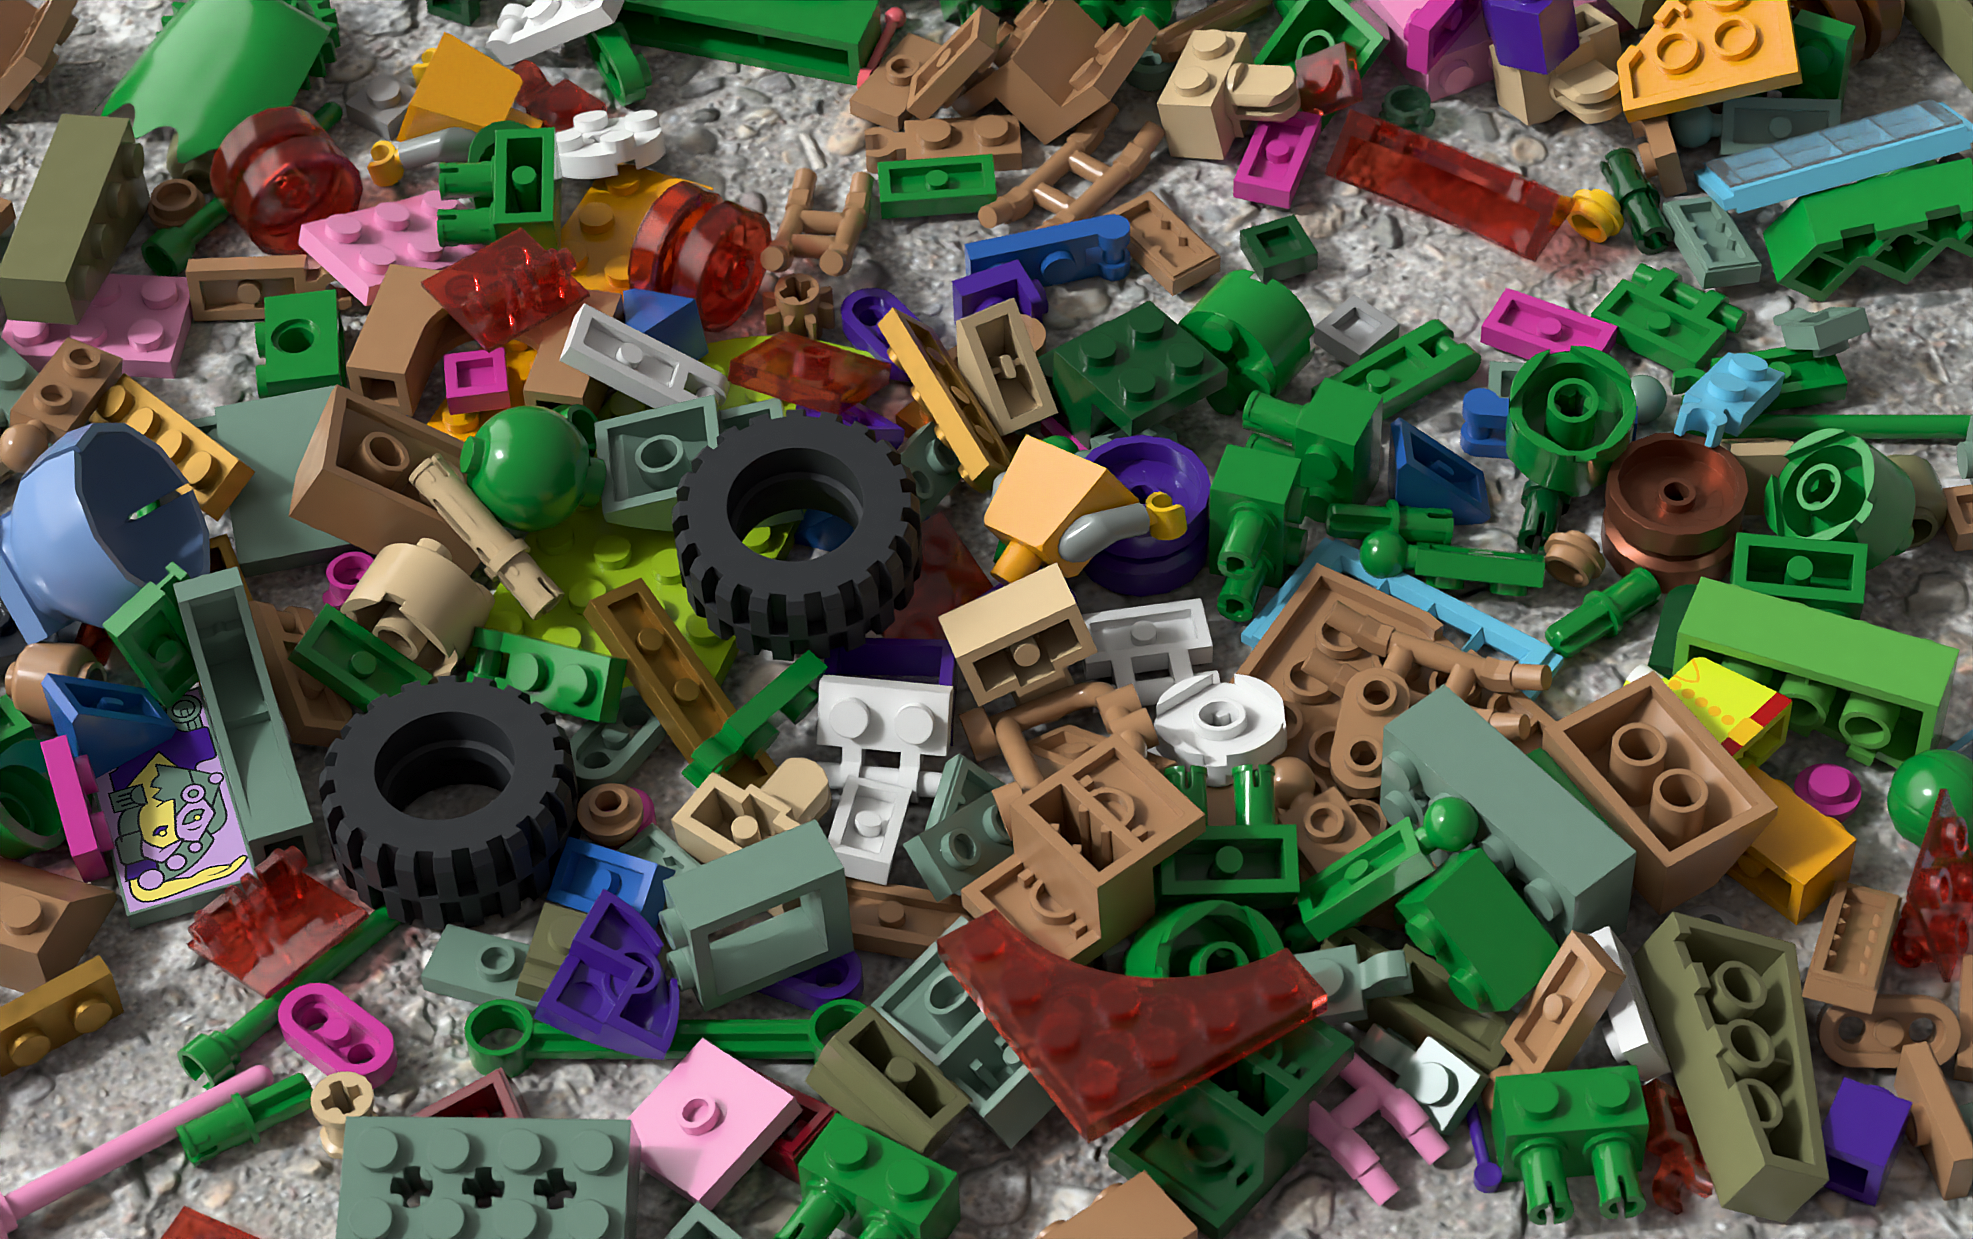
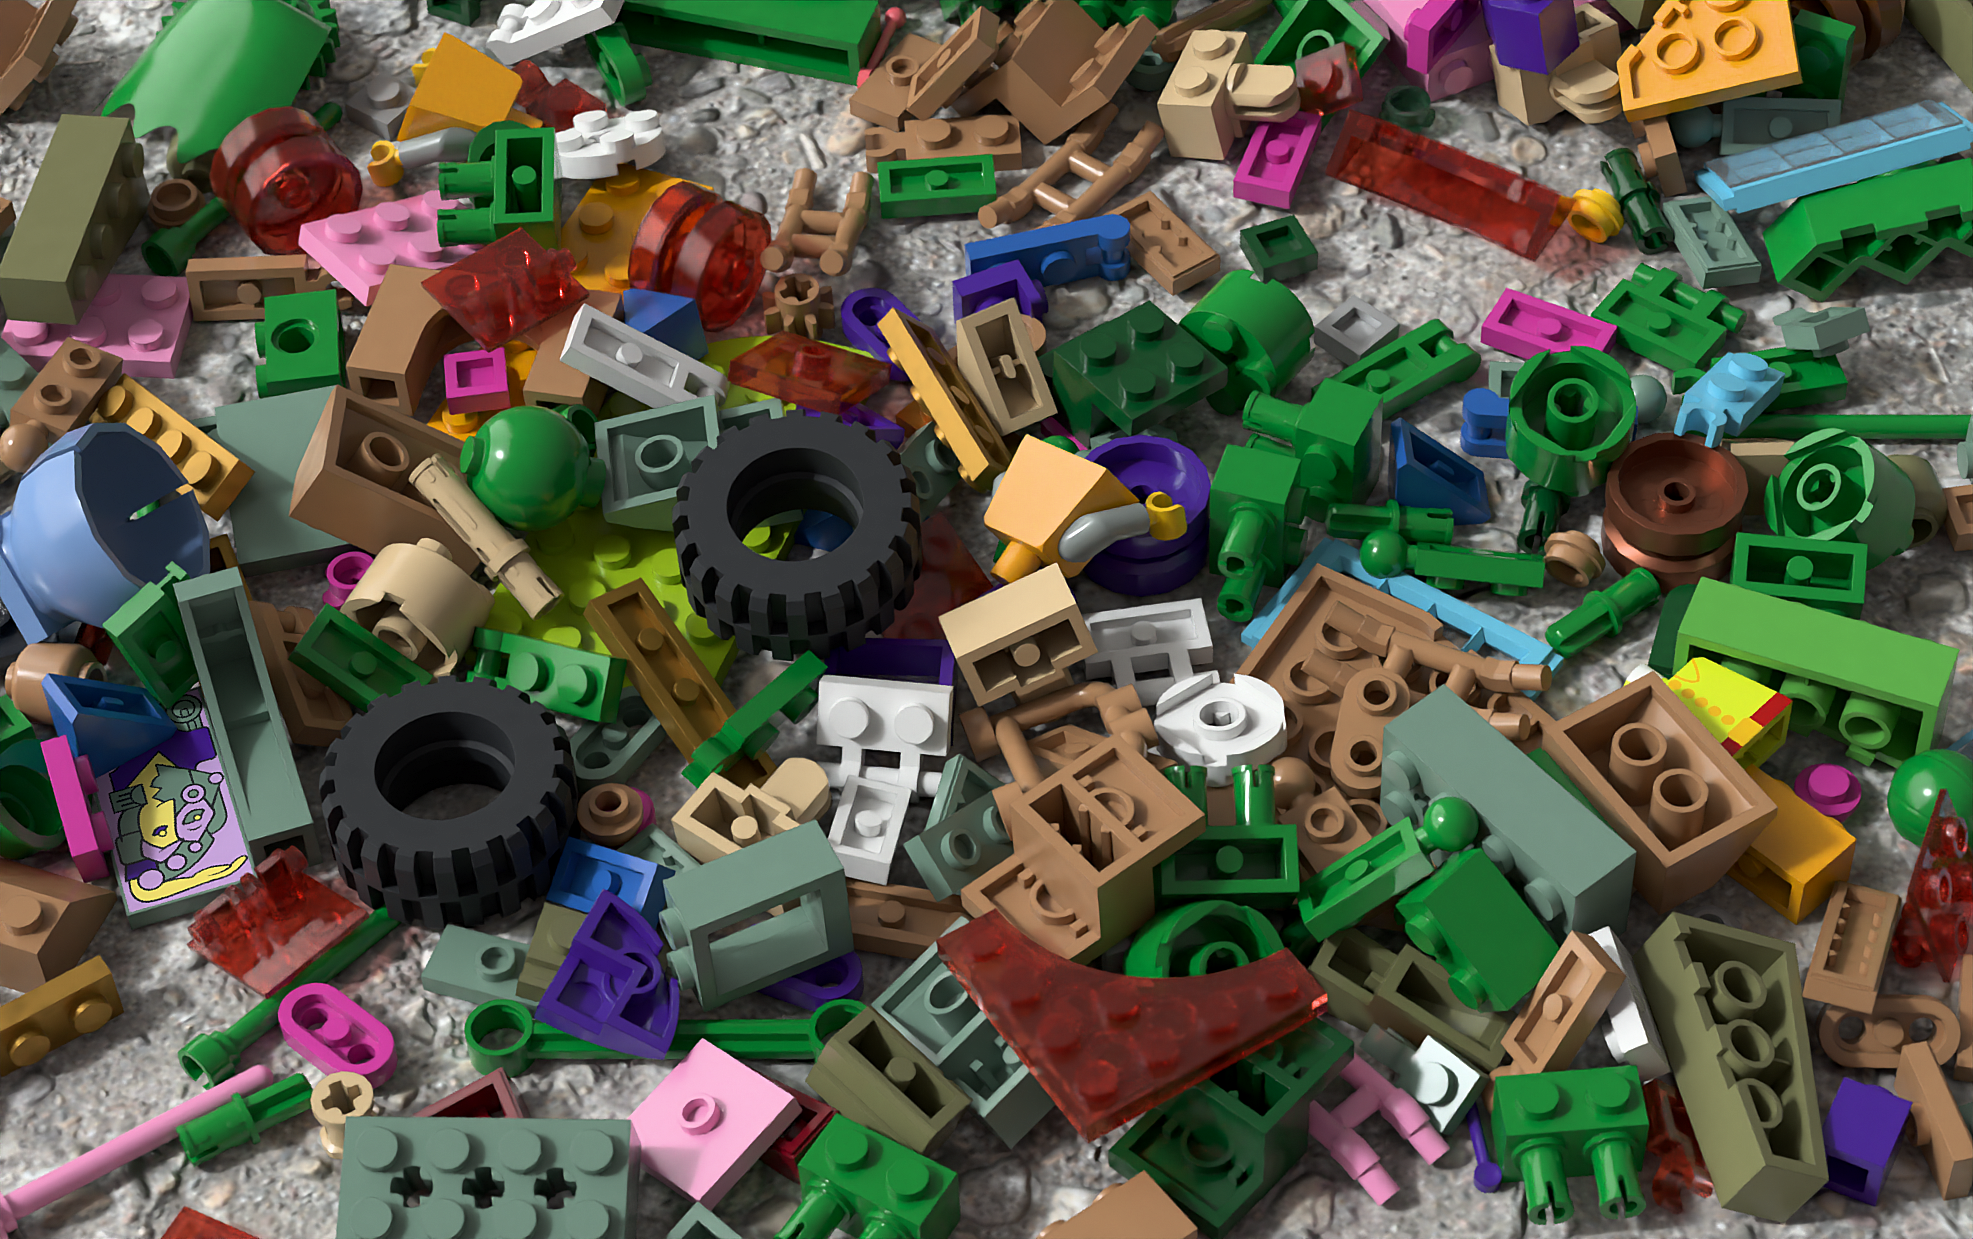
sand green plate [1287,944,1414,1025] -> none

